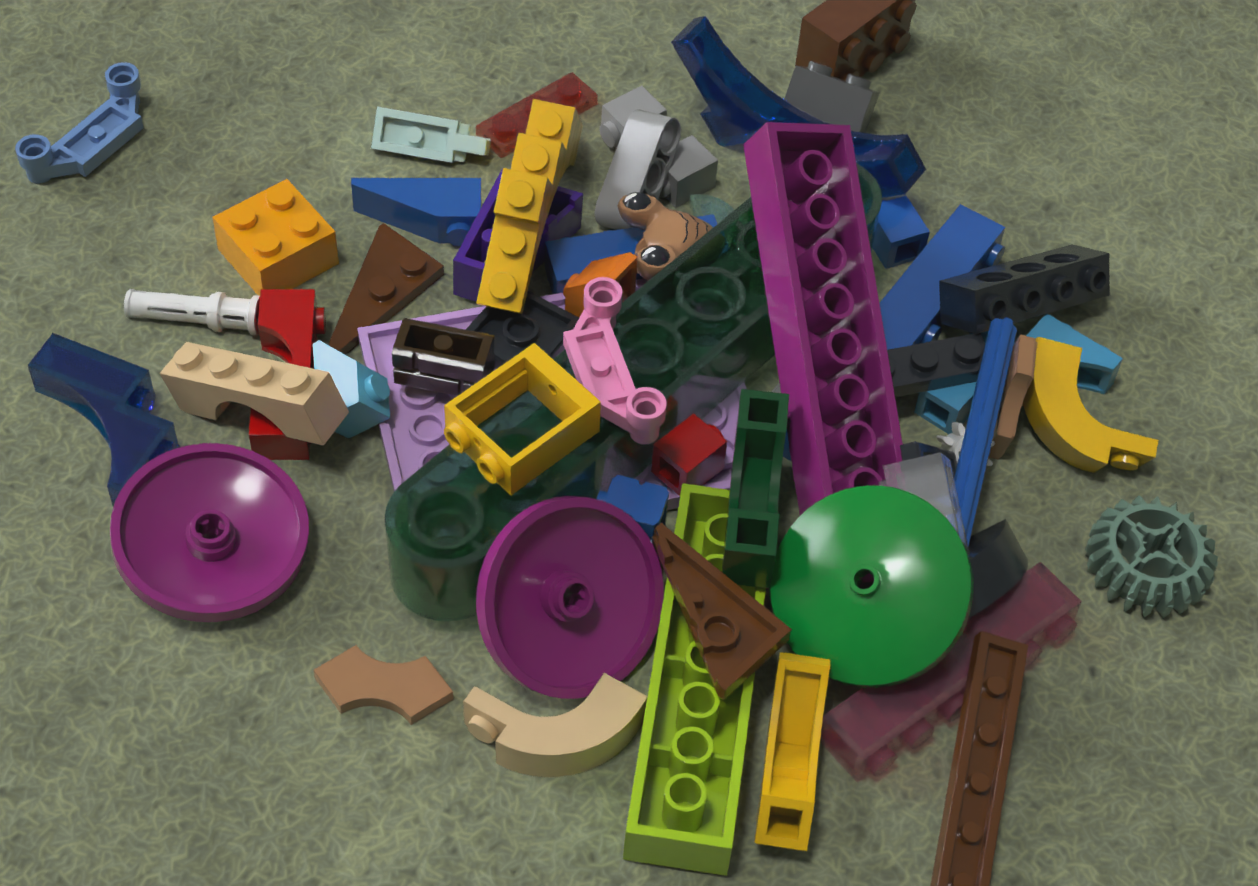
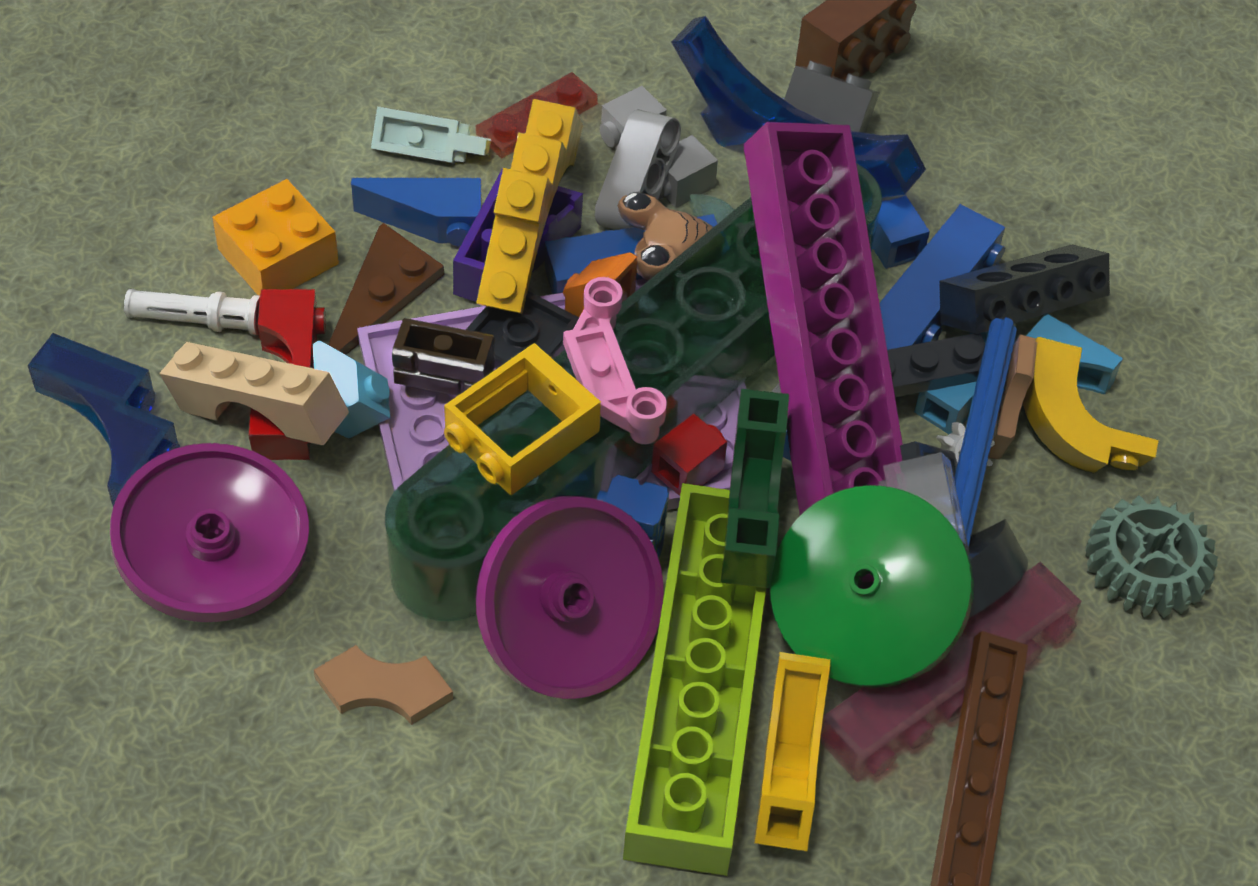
medium blue plate [15,62,144,184] -> none
tan arch [463,673,647,777] -> none
reddish brown wing [652,523,792,700] -> none

